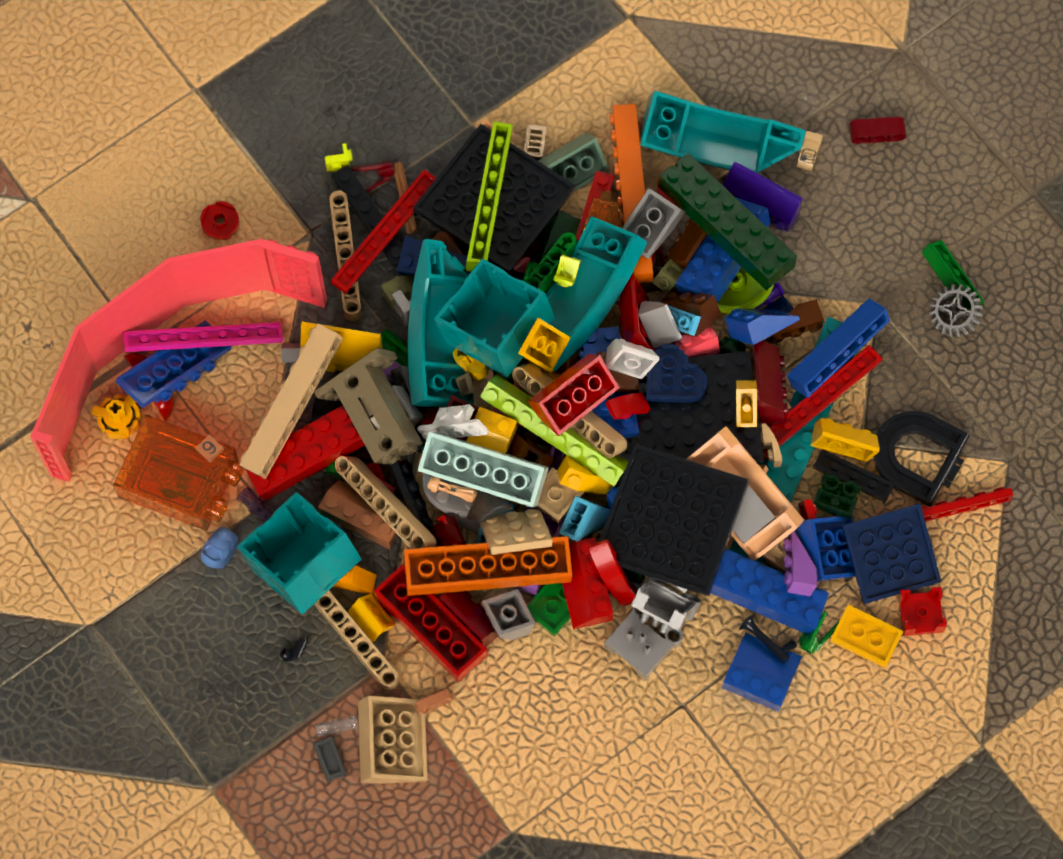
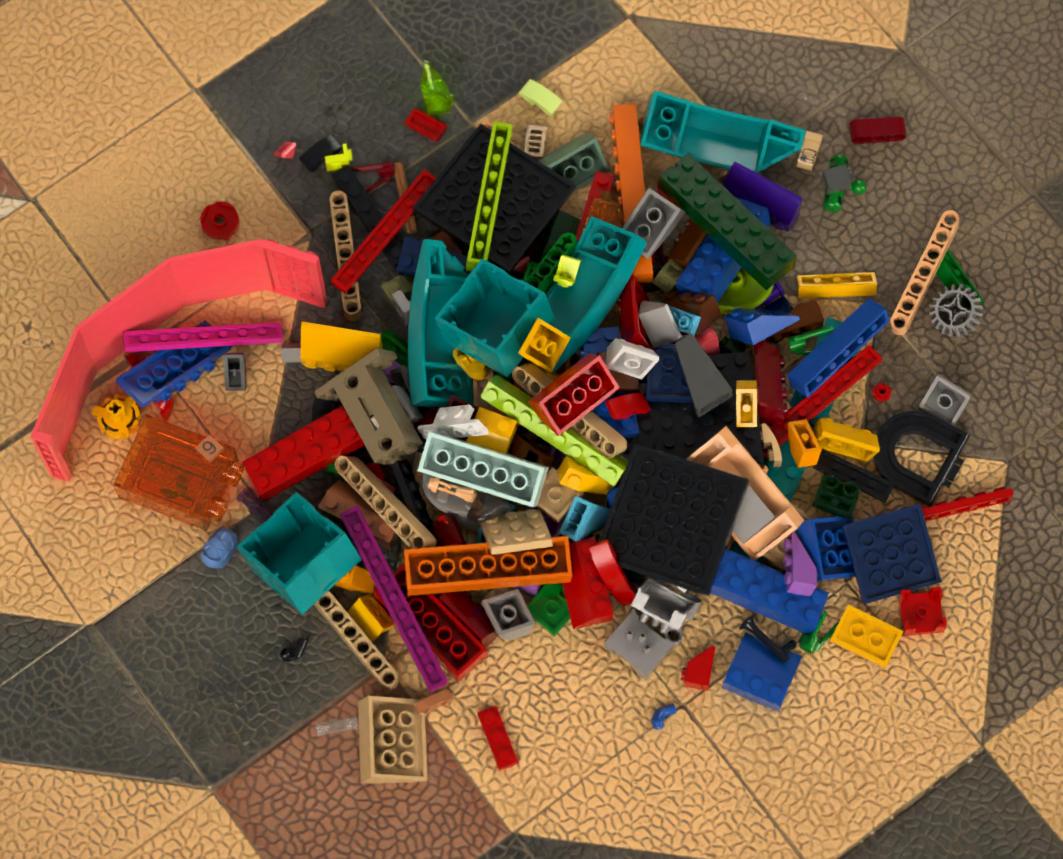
tan brick [239,323,344,479] -> none
dark grey tile [313,736,347,782] -> none
dark tan slope [455,373,475,397] -> none
red plate [798,499,817,521] -> none
none -> dark grey slope [223,353,246,391]
none -> coral slope [274,141,296,159]
none -> black slope [299,134,343,173]
none -> magenta plate [340,505,448,693]
none -> red tile [405,107,447,143]
none -> clear neon green slope [420,60,454,115]
none -> red plate [477,706,518,771]
none -> yellowish green slope [518,79,562,116]
none -> blue arm [651,704,677,730]
none -> dark grey slope [675,333,733,417]
none -> red slope [681,646,715,691]
none -> green plant [788,326,833,356]
none -> light orange slope [788,419,822,468]
none -> yellow slope [797,272,877,299]
none -> dark grey brick [822,164,853,195]
none -> green piece [823,155,867,213]
none -> red plate [872,383,892,402]
none -> light nougat beam [890,210,959,335]
none -> light grey slope [919,374,972,426]

